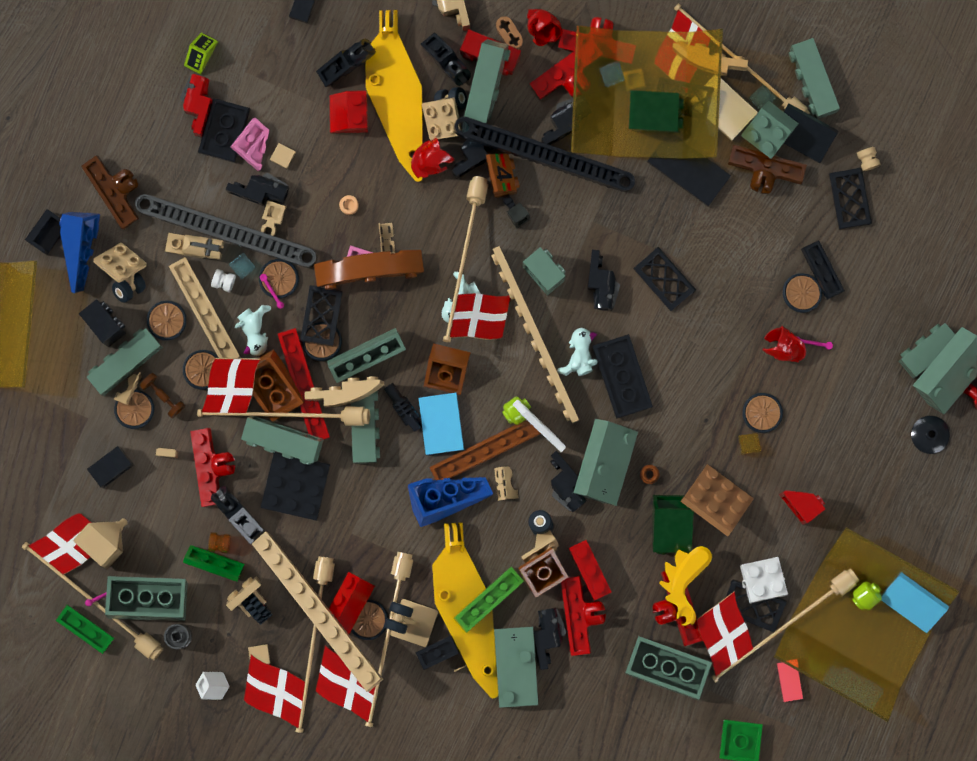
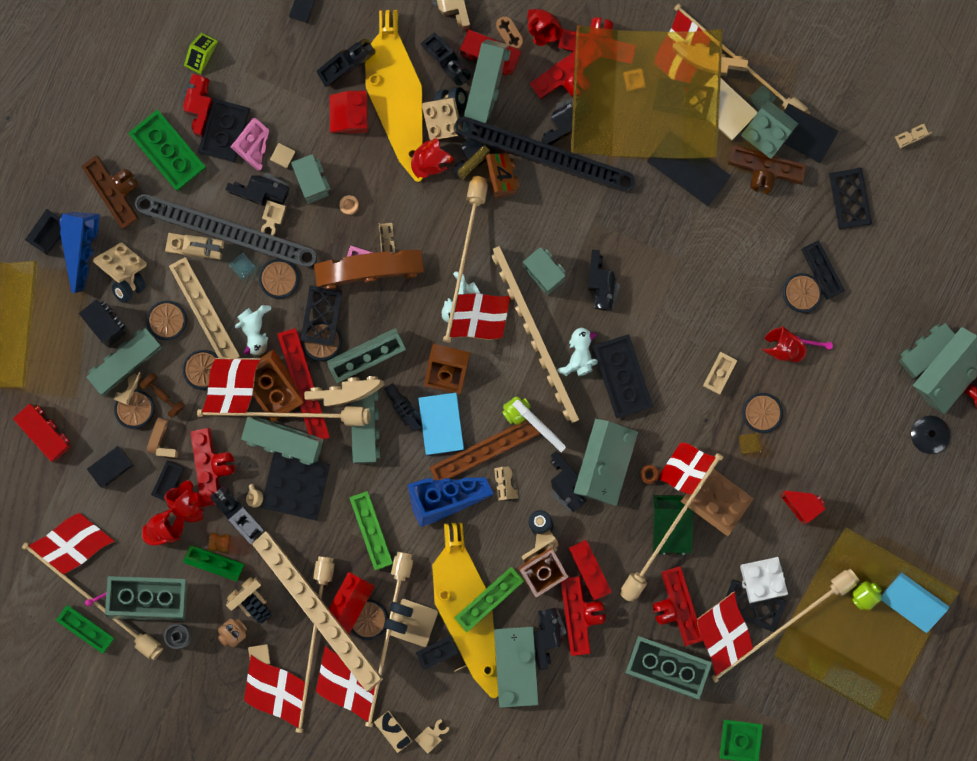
tan piece [73,518,127,570] -> none
white panel [196,672,230,700] -> none
white wheel [211,269,236,293] -> none
dark pink hinge [260,274,284,309] -> none
pearl dark grey piece [502,194,530,229] -> none
clear light blue plate [600,62,625,87] -> none
dark green slope [629,90,685,133] -> none
black window [633,247,696,311] -> none
yellow animal [659,546,712,625] -> none
coral tile [777,660,803,702] -> none
sand green brick [788,38,840,119] -> none
tan wheel [857,147,881,171] -> none
none -> red brick [13,403,71,462]
none -> green plate [128,109,206,192]
none -> red helmet [142,509,184,546]
none -> medium nougat beam [147,417,168,454]
none -> black tile [151,460,185,502]
none -> red helmet [164,480,203,523]
none -> medium nougat head [218,619,247,647]
none -> tan piece [246,484,263,508]
none -> sand green brick [291,154,331,204]
none -> bright green plate [349,491,393,570]
none -> slope [374,711,413,753]
none -> tan plate [414,719,449,754]
none -> clear yellow tile [457,146,490,180]
none -> flag [620,442,723,602]
none -> tan plate [703,352,737,395]
none -> tan piece [895,124,932,149]

